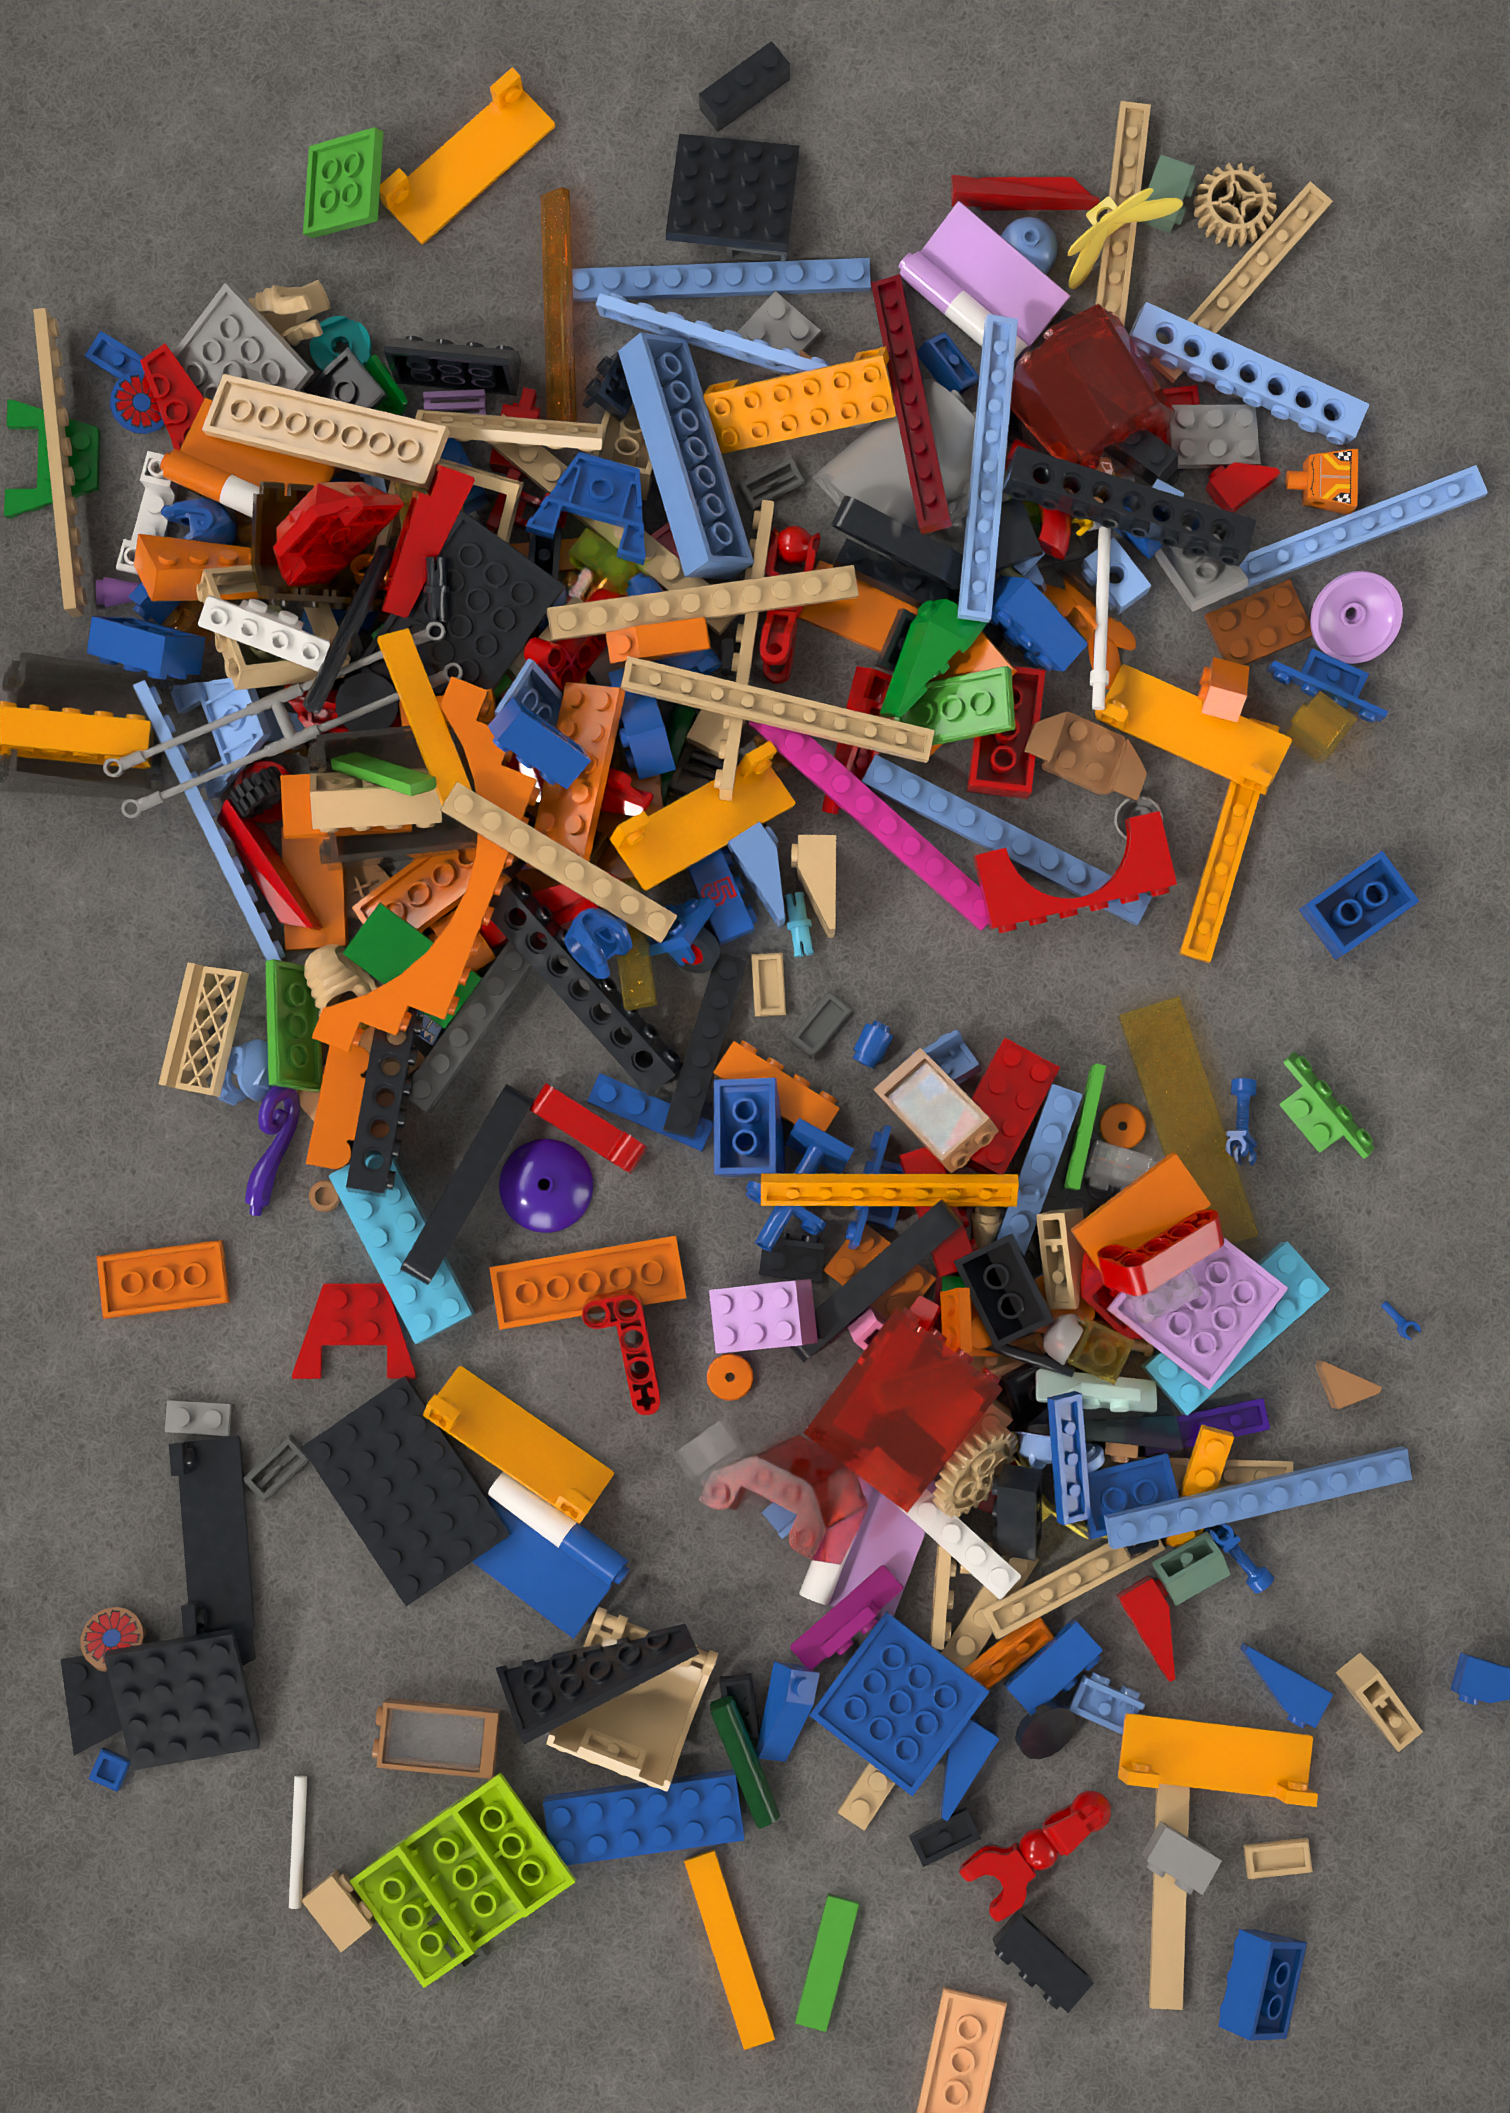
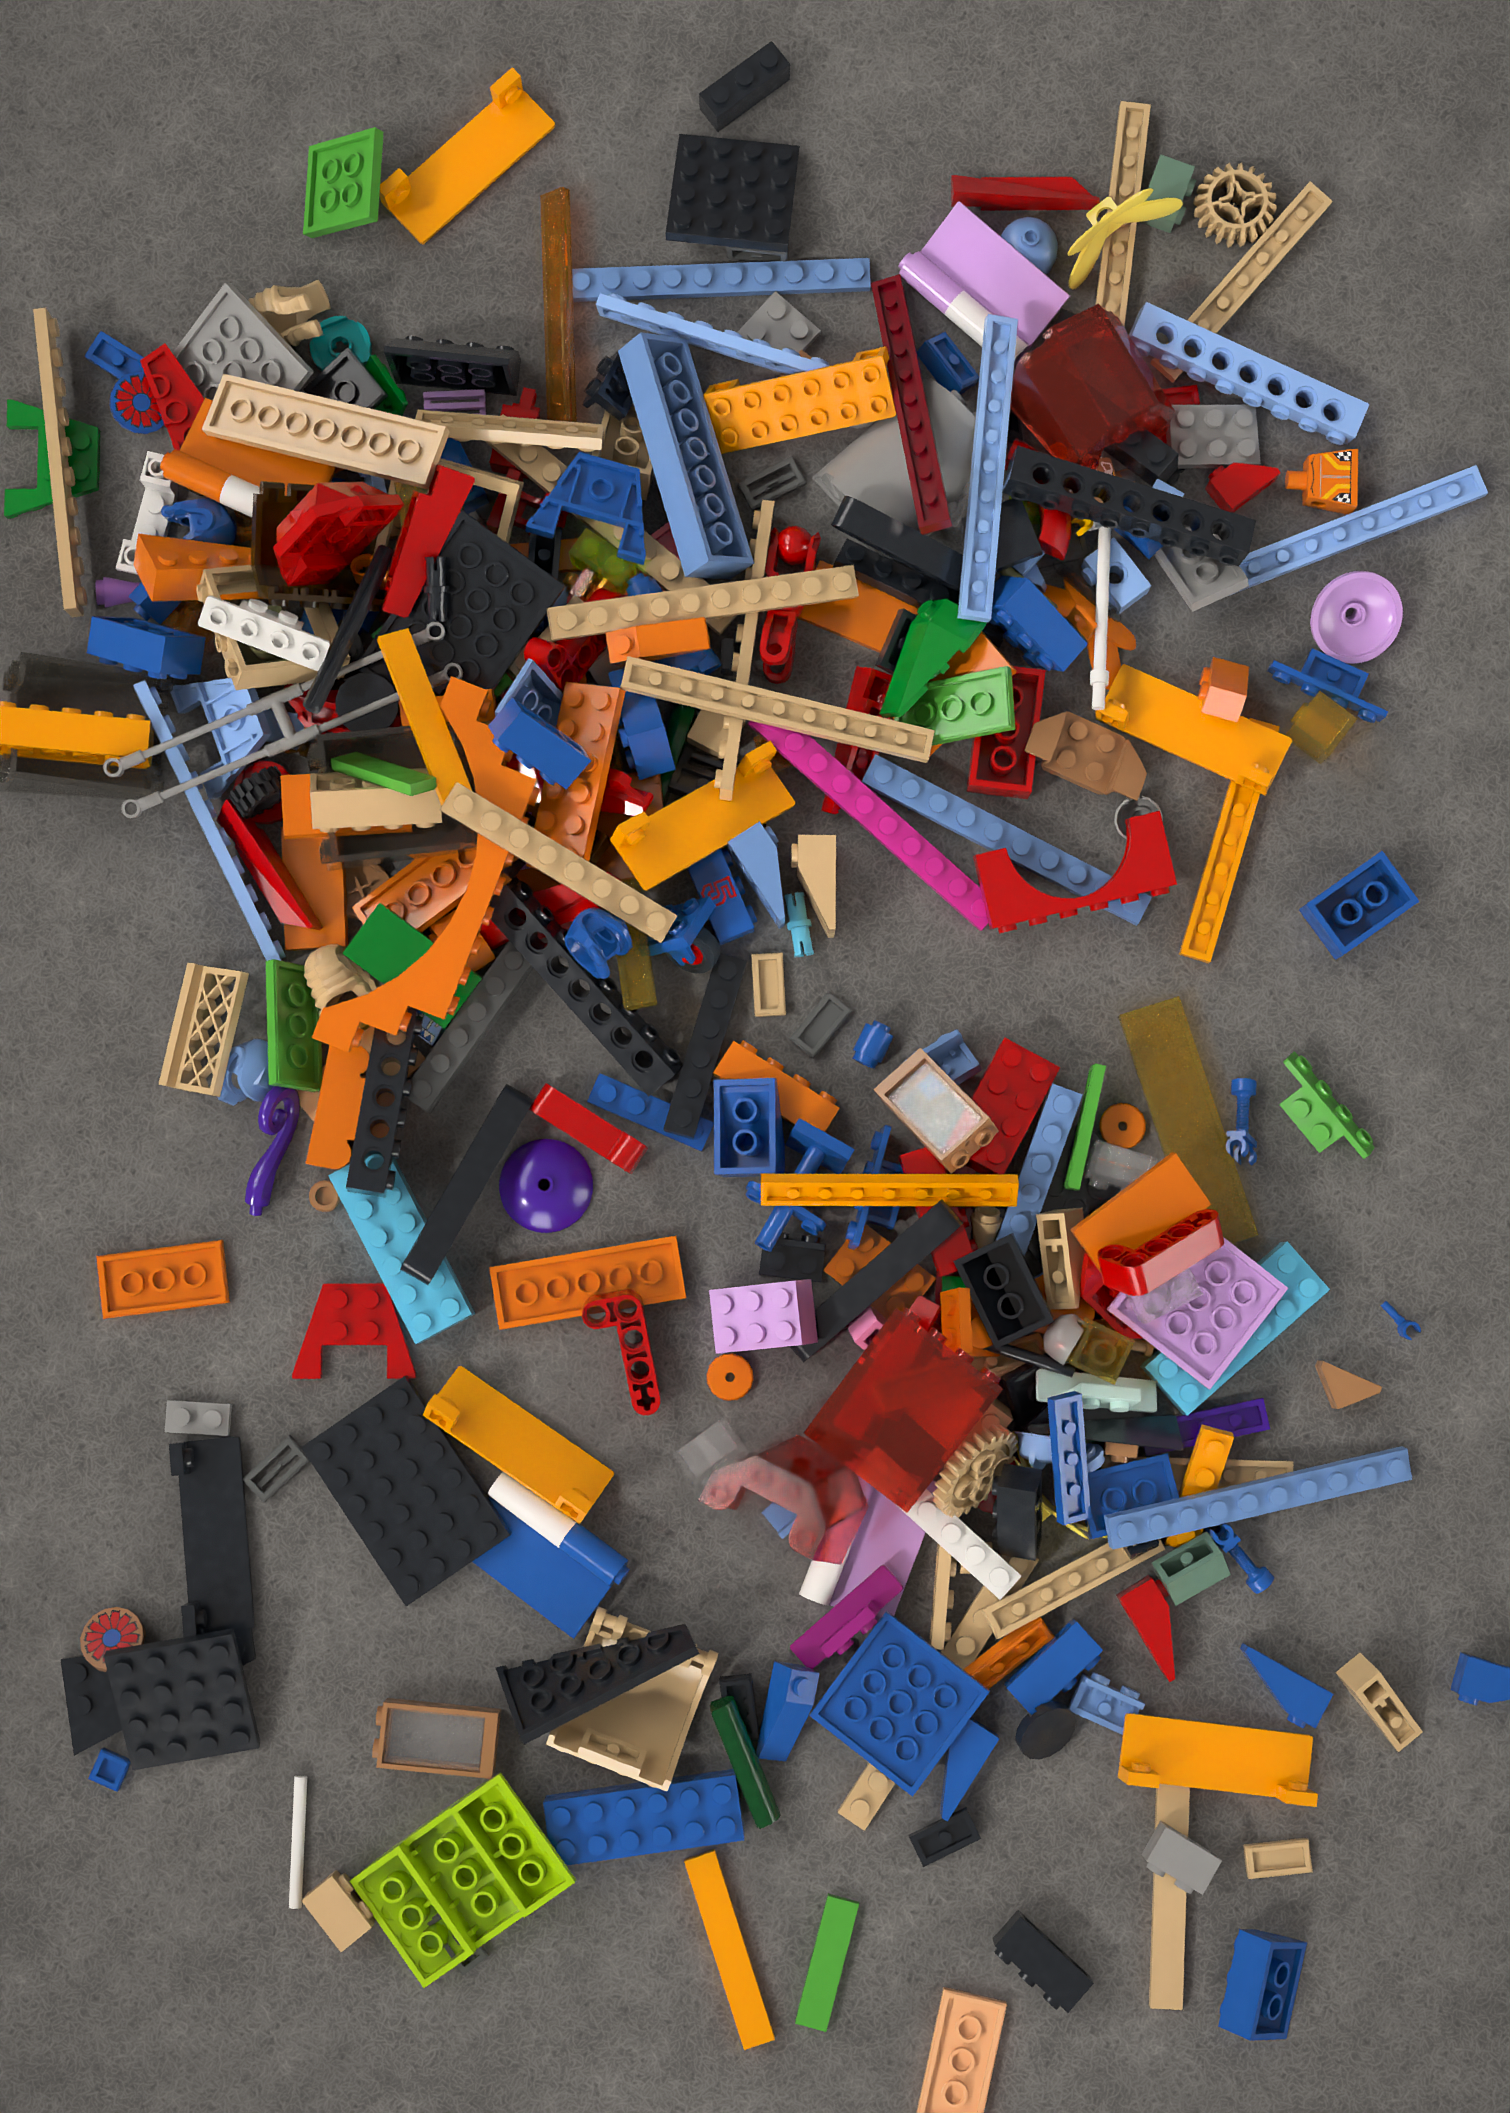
red piece [958,1790,1112,1922] -> none
dark orange plate [1204,579,1313,665] -> none

